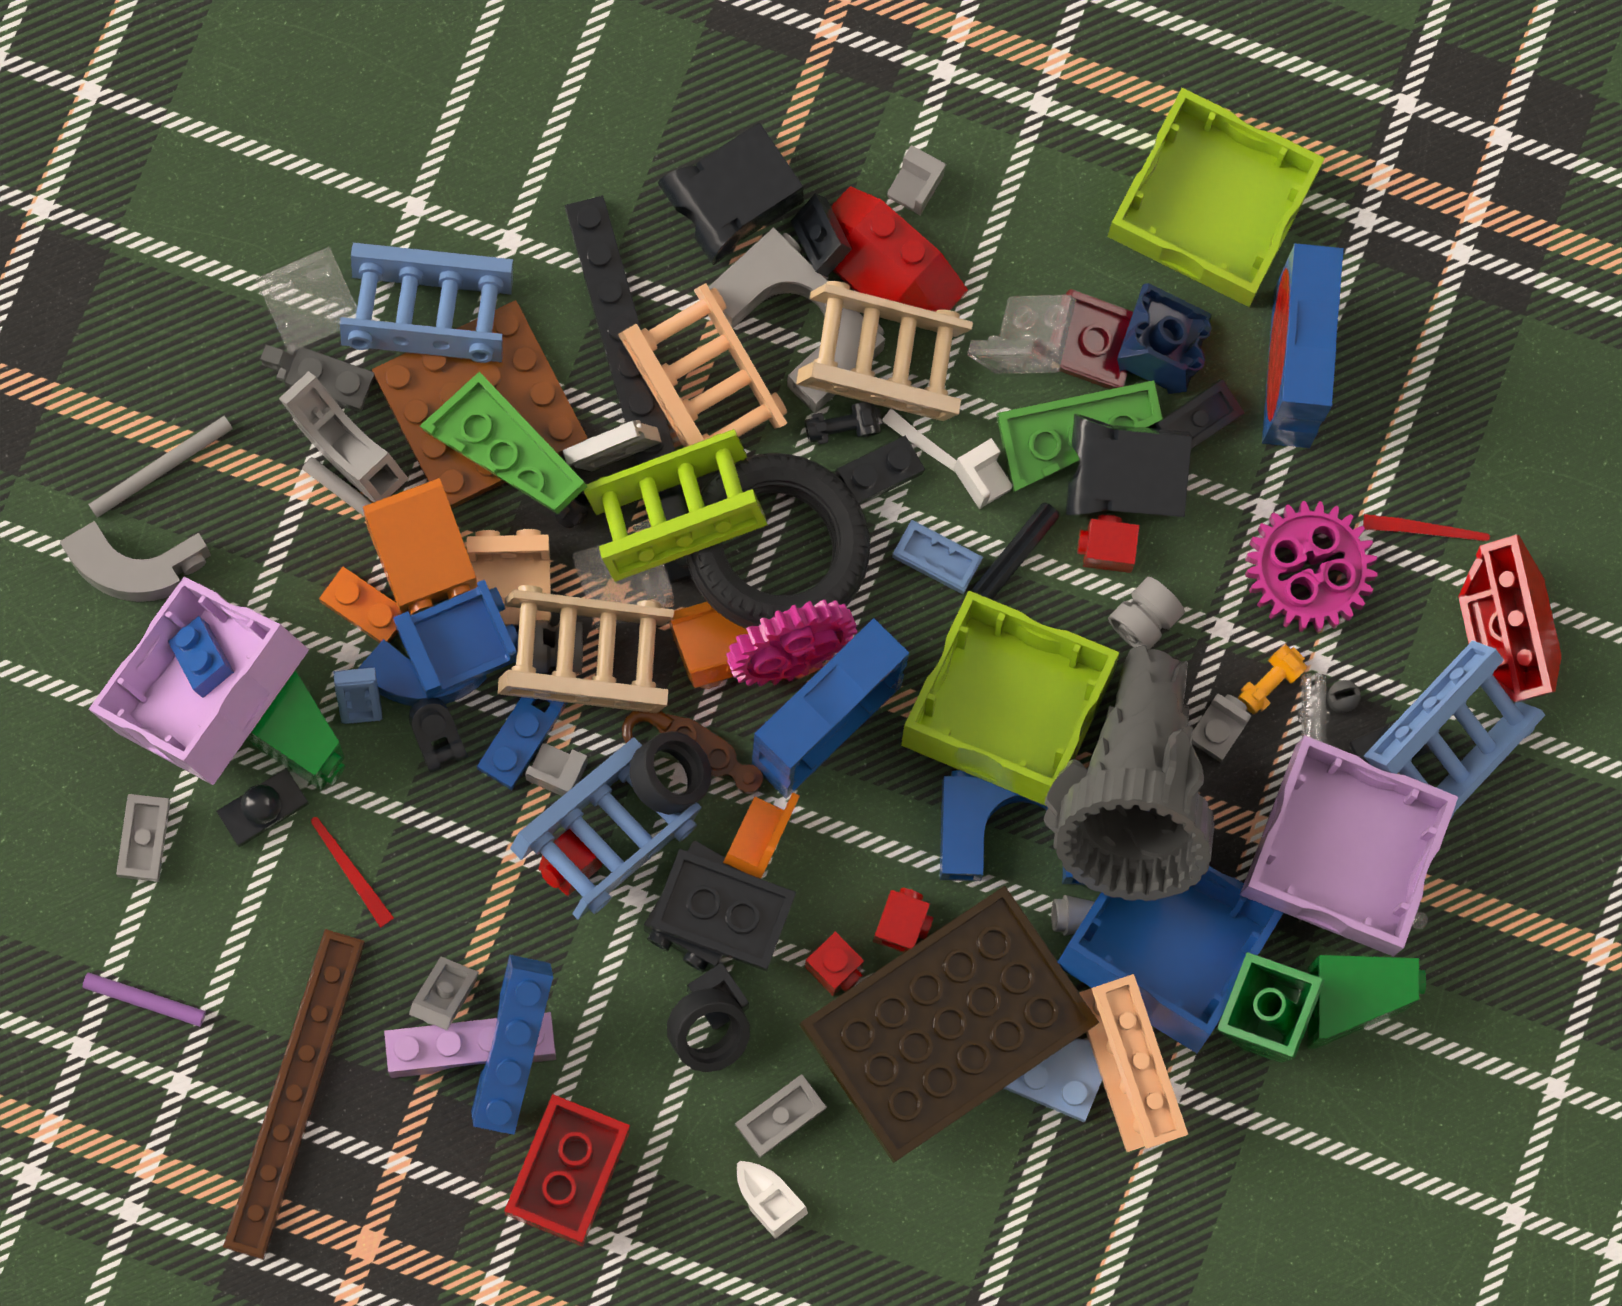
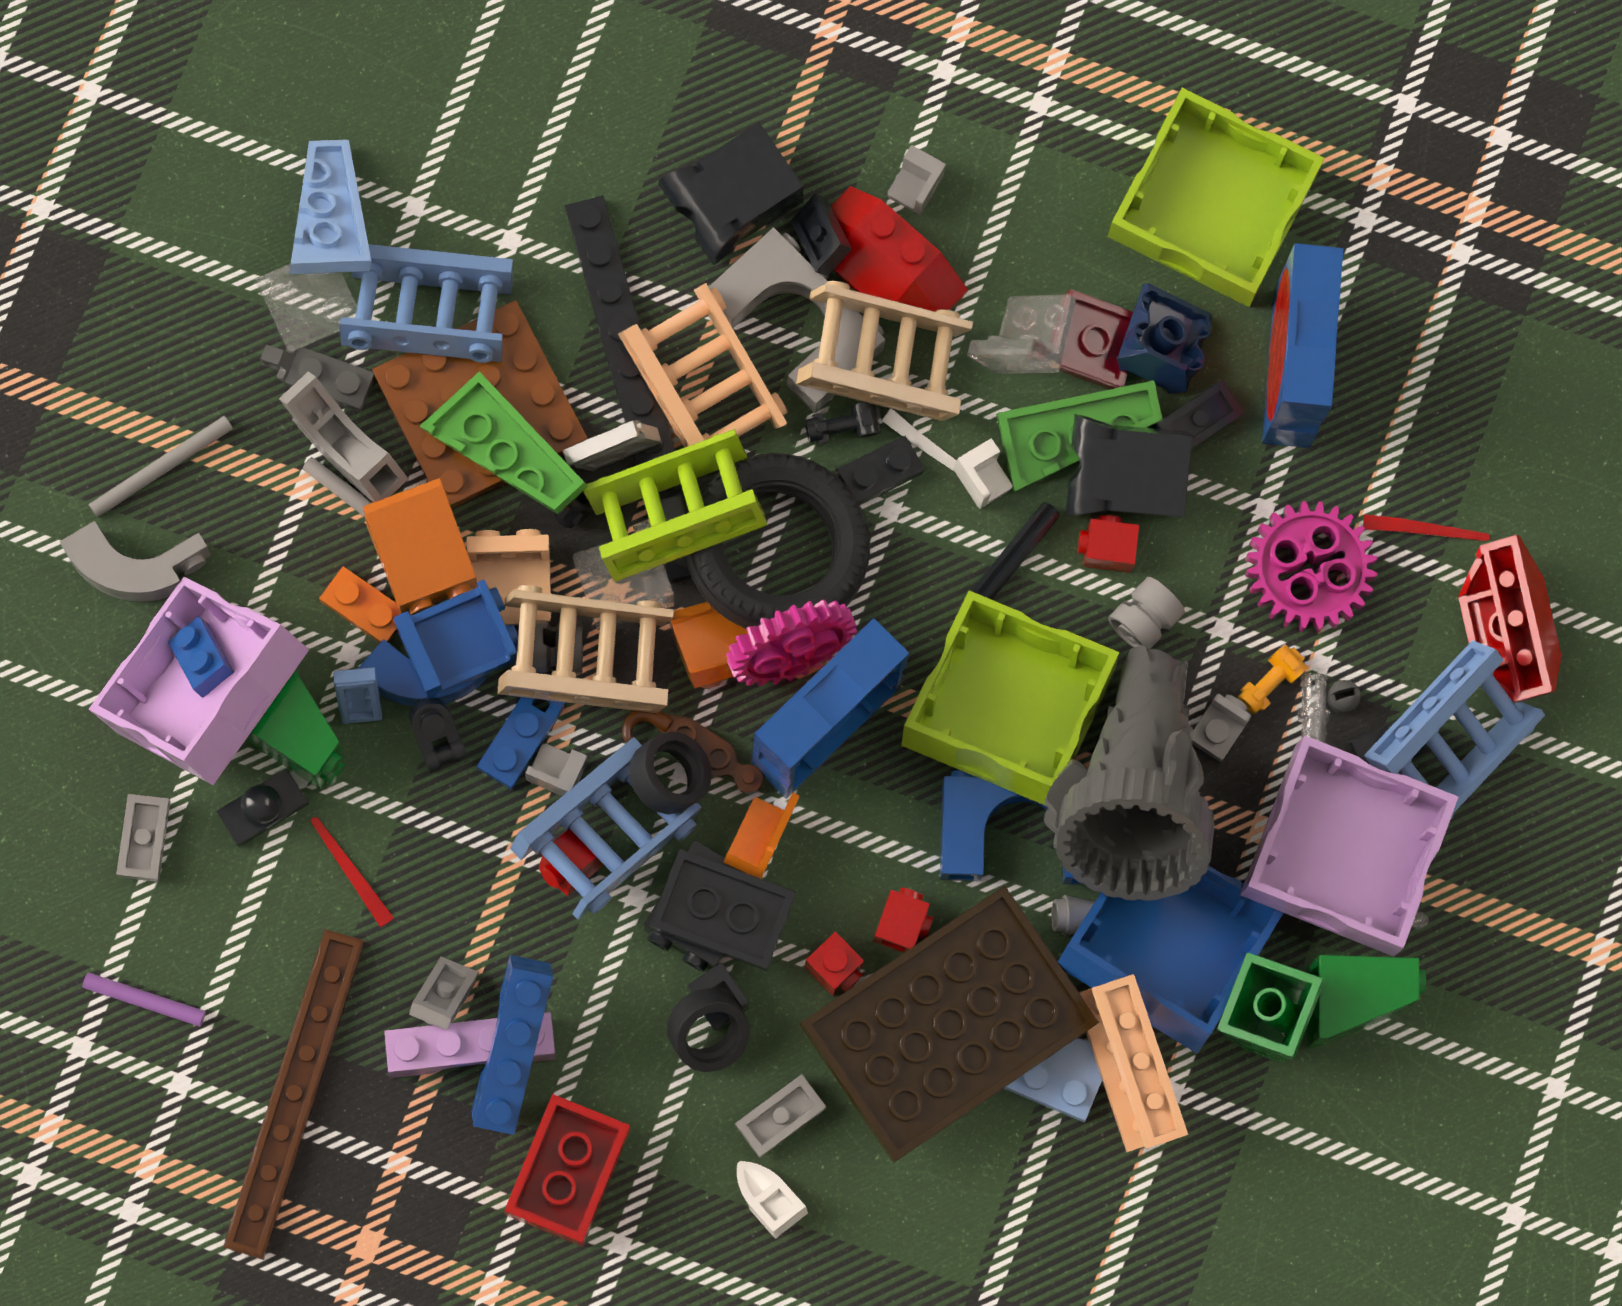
medium blue plate [892,519,983,595] -> none
none -> light blue wing [289,140,371,274]

